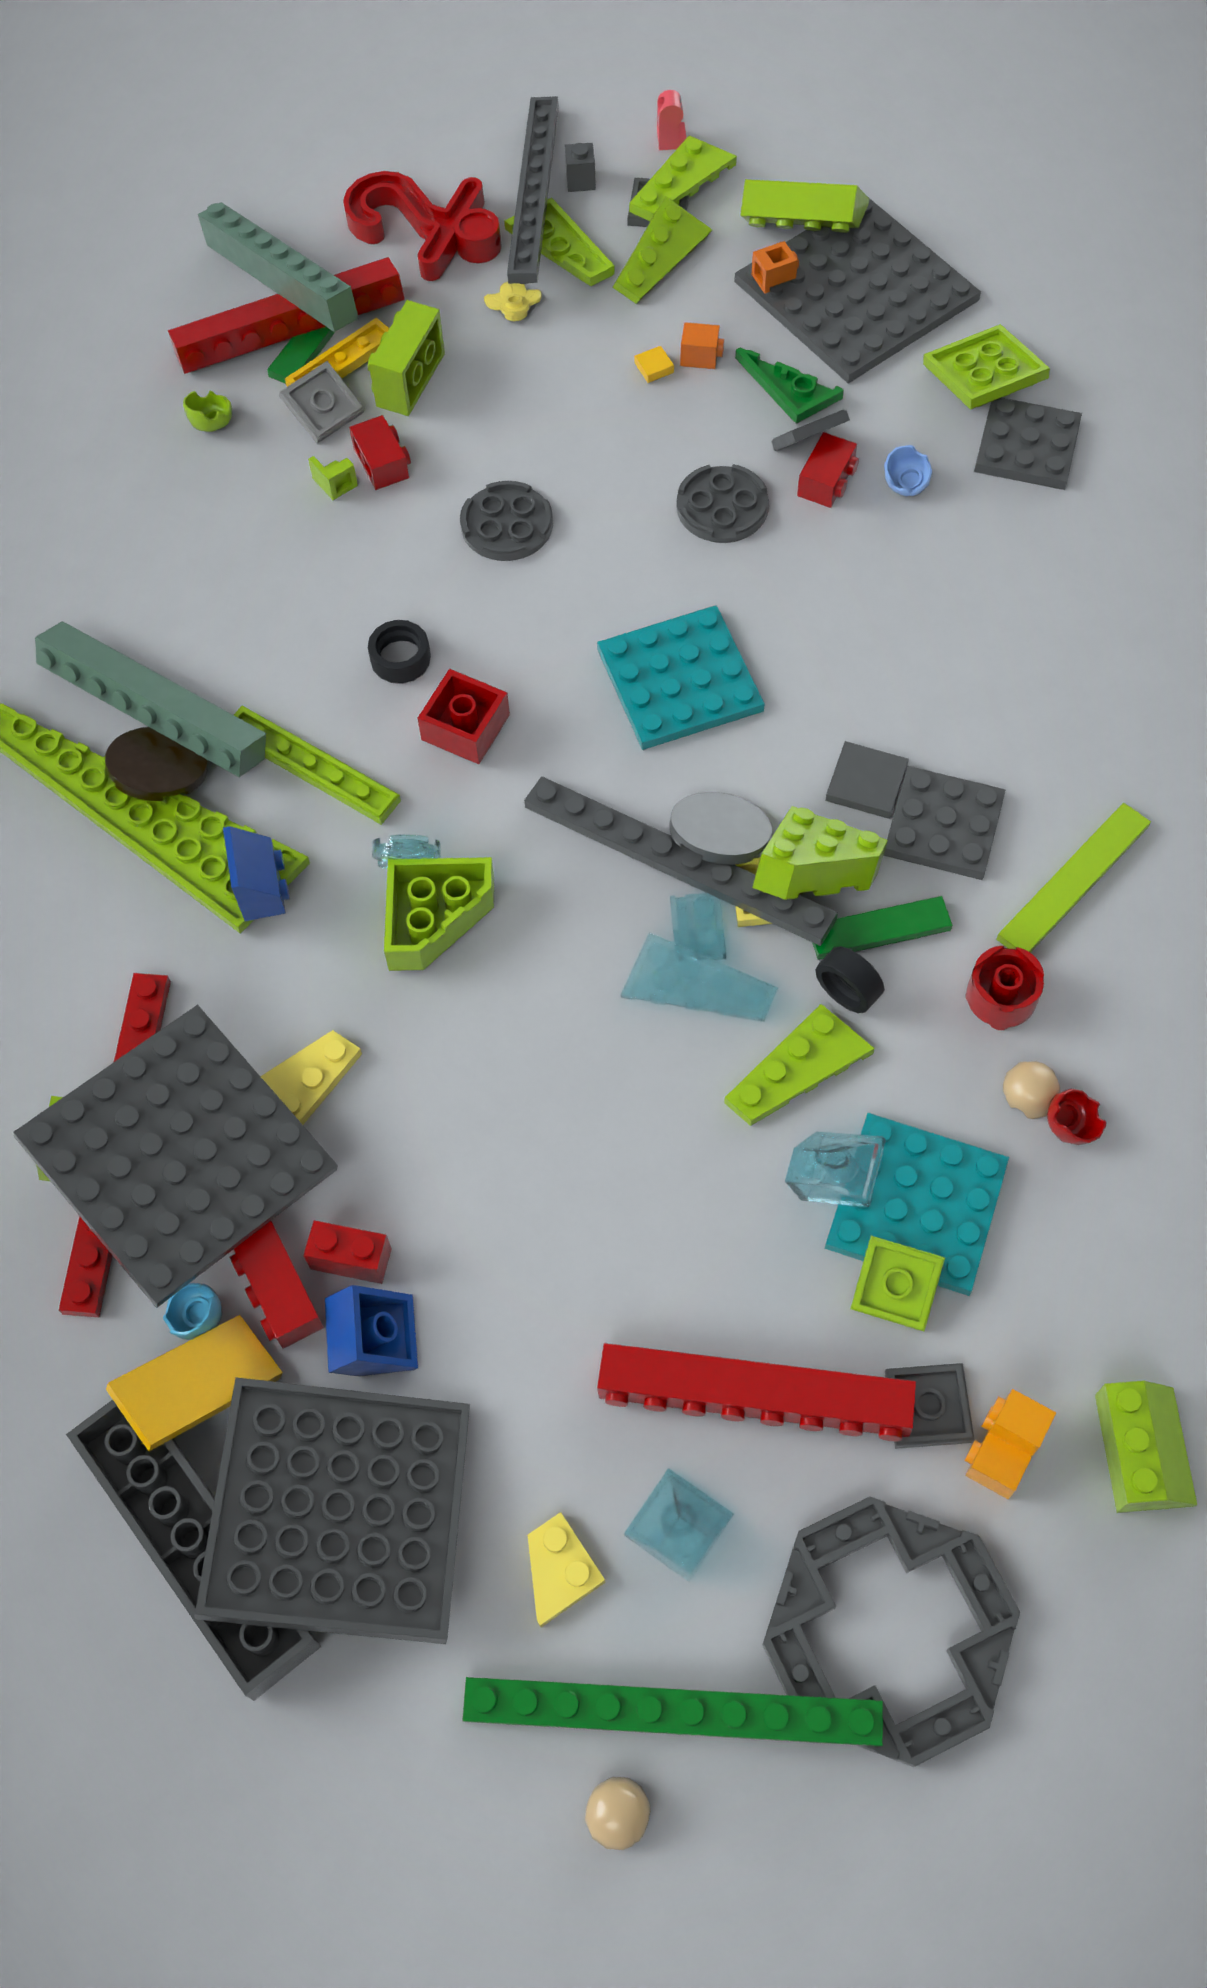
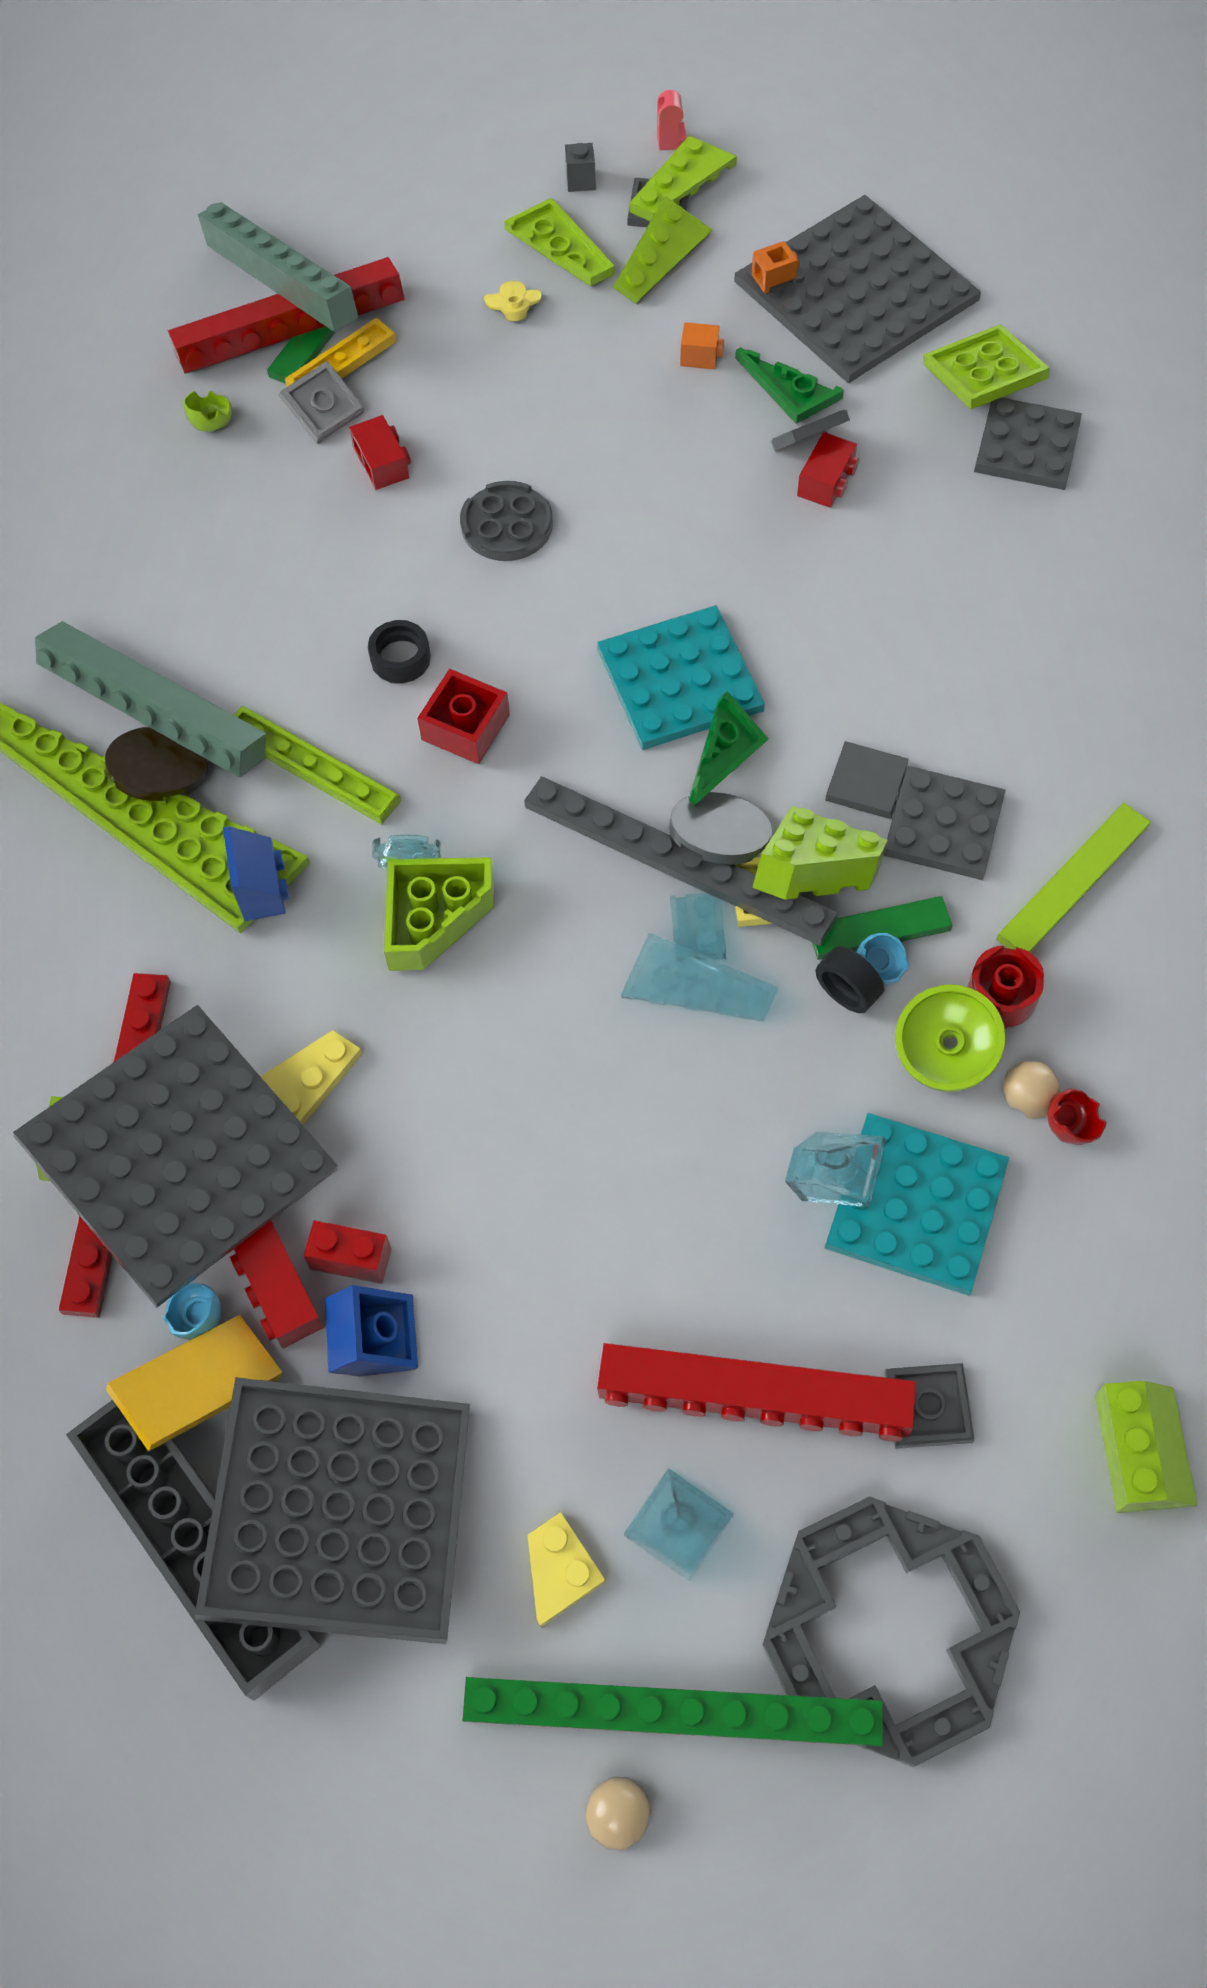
lime panel [308,456,358,500] -> none
red piece [343,171,502,281] -> none
lime brick [367,300,445,417] -> none
dark grey plate [507,96,559,284] -> none
yellow tile [634,346,674,383] -> none
dark grey tile [676,464,769,543] -> none
lime wing [724,1004,875,1126] -> none
lime slope [740,179,869,233] -> none
lime tile [850,1236,945,1332] -> none
light blue hair [884,445,932,497] -> none
light orange brick [964,1389,1056,1499] -> none
none -> green wing [689,691,769,805]
none -> medium azure hair [856,933,909,986]
none -> lime dish [895,984,1005,1092]

